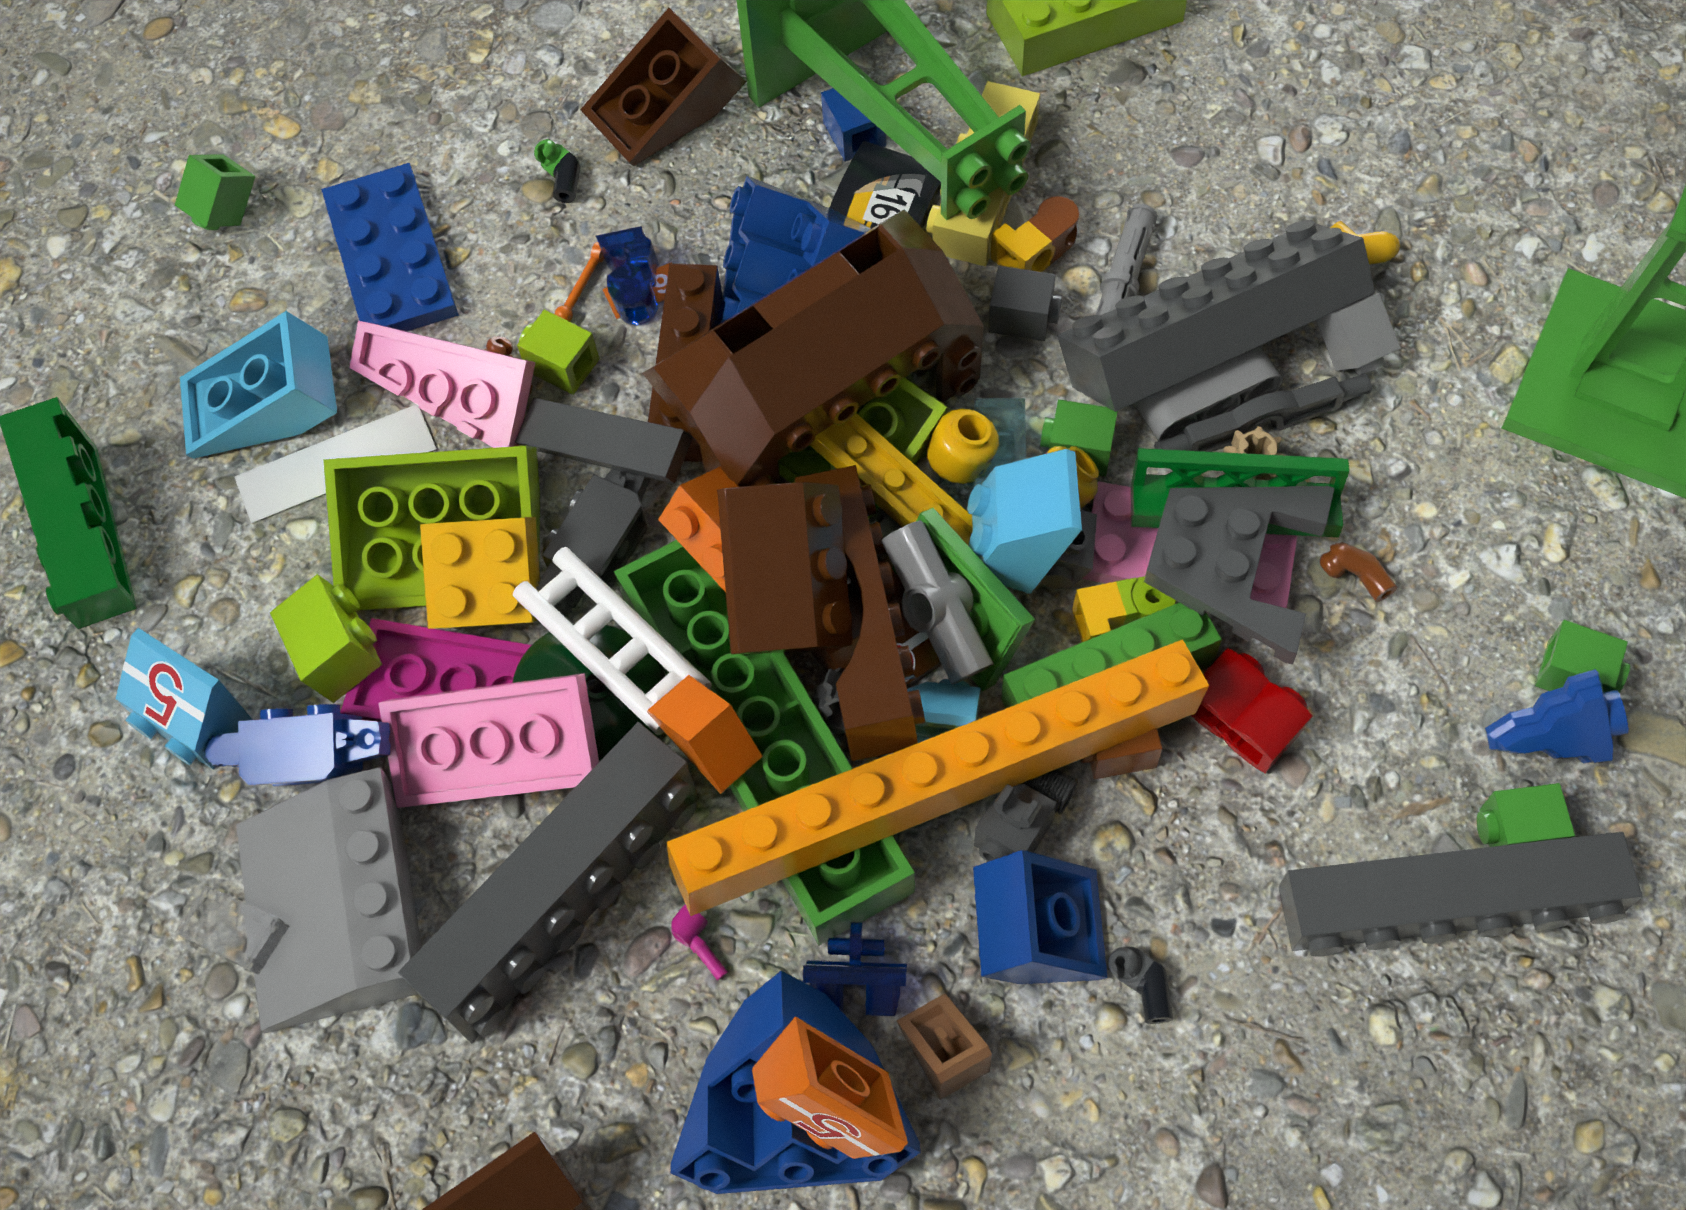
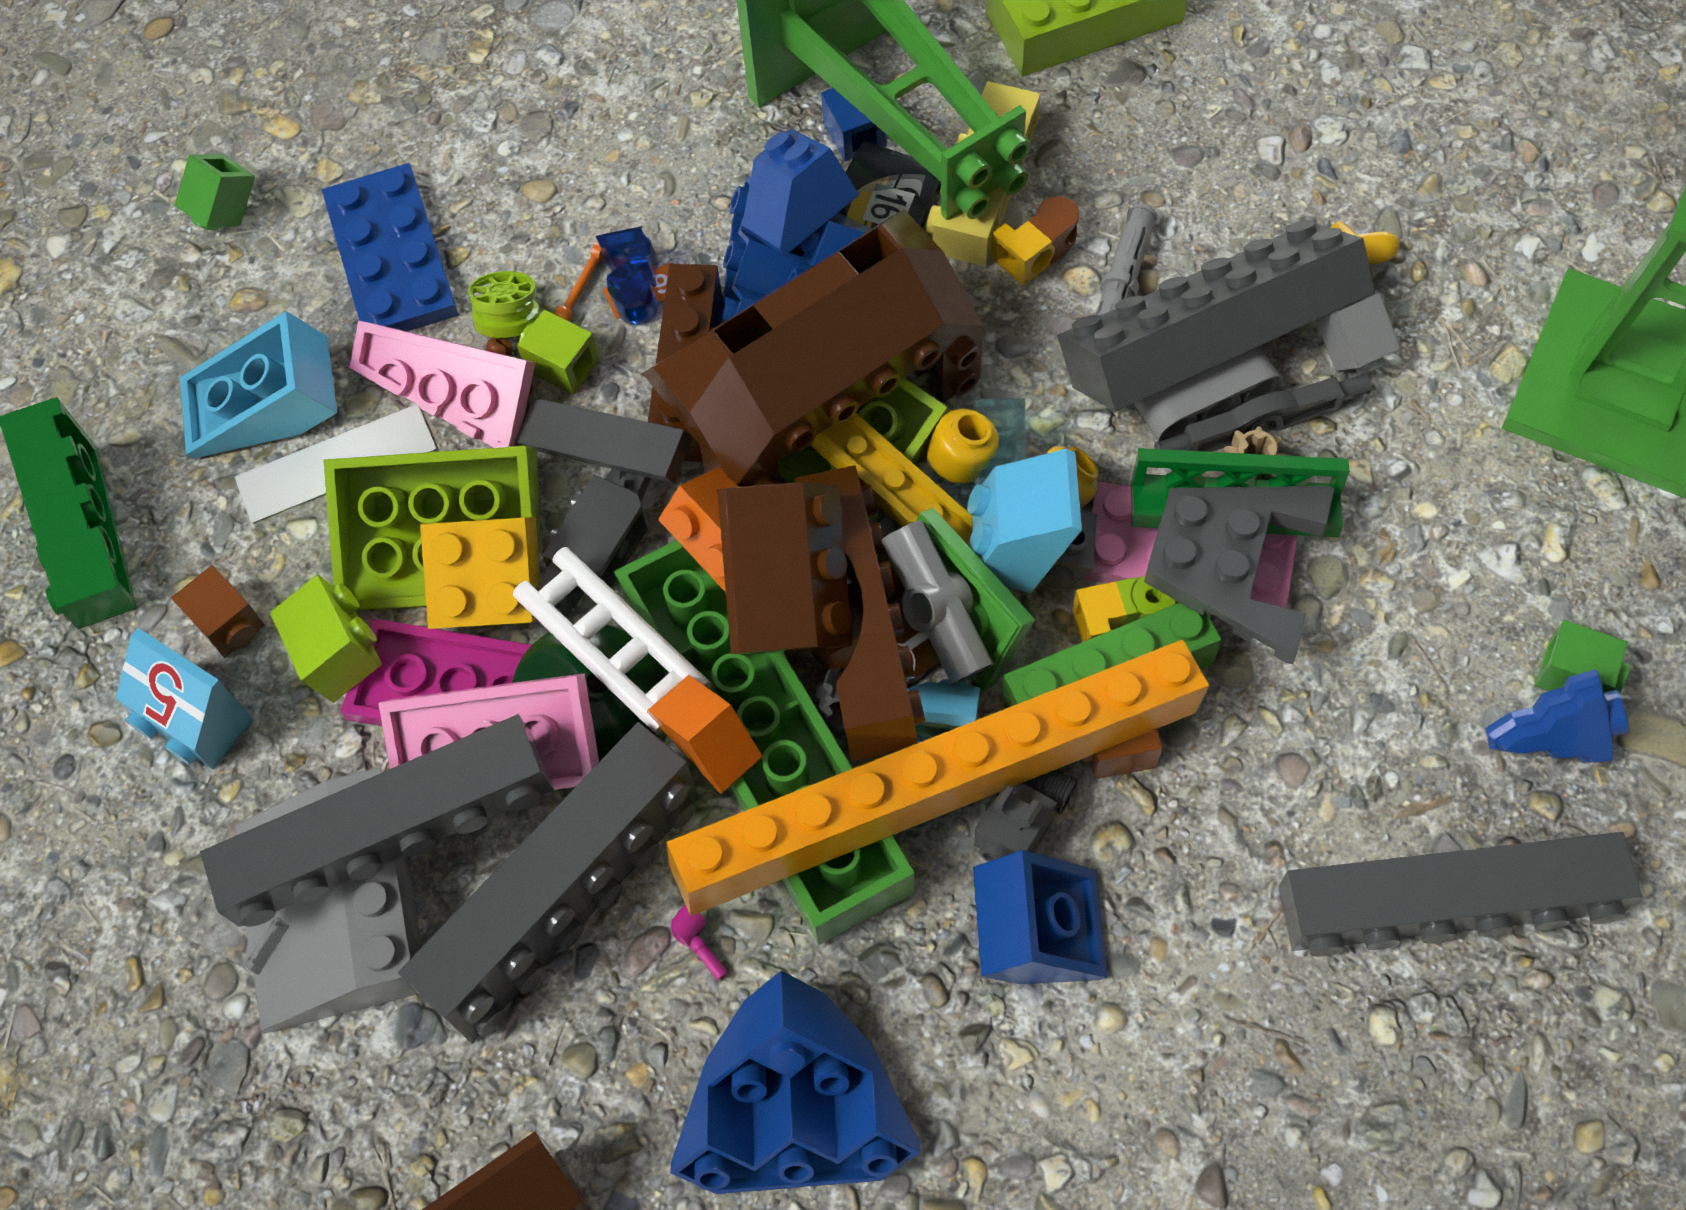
hinge [204,704,391,786] -> none
arm [534,139,580,203] -> none
reddish brown slope [580,7,747,166] -> none
orange slope [752,1016,908,1159] -> none
clear blue hips [803,922,907,1016] -> none
medium nougat slope [896,994,992,1100] -> none
dark grey brick [988,265,1062,341] -> none
bright green brick [1040,399,1118,477] -> none
arm [1108,947,1173,1024] -> none
red brick [1190,648,1313,774] -> none
dark orange arm [1320,542,1397,602] -> none
bright green brick [1476,783,1575,847] -> none
none -> dark orange brick [171,565,265,658]
none -> dark grey brick [200,714,554,927]
none -> lime wheel [468,271,540,338]
none -> blue slope [742,129,860,256]

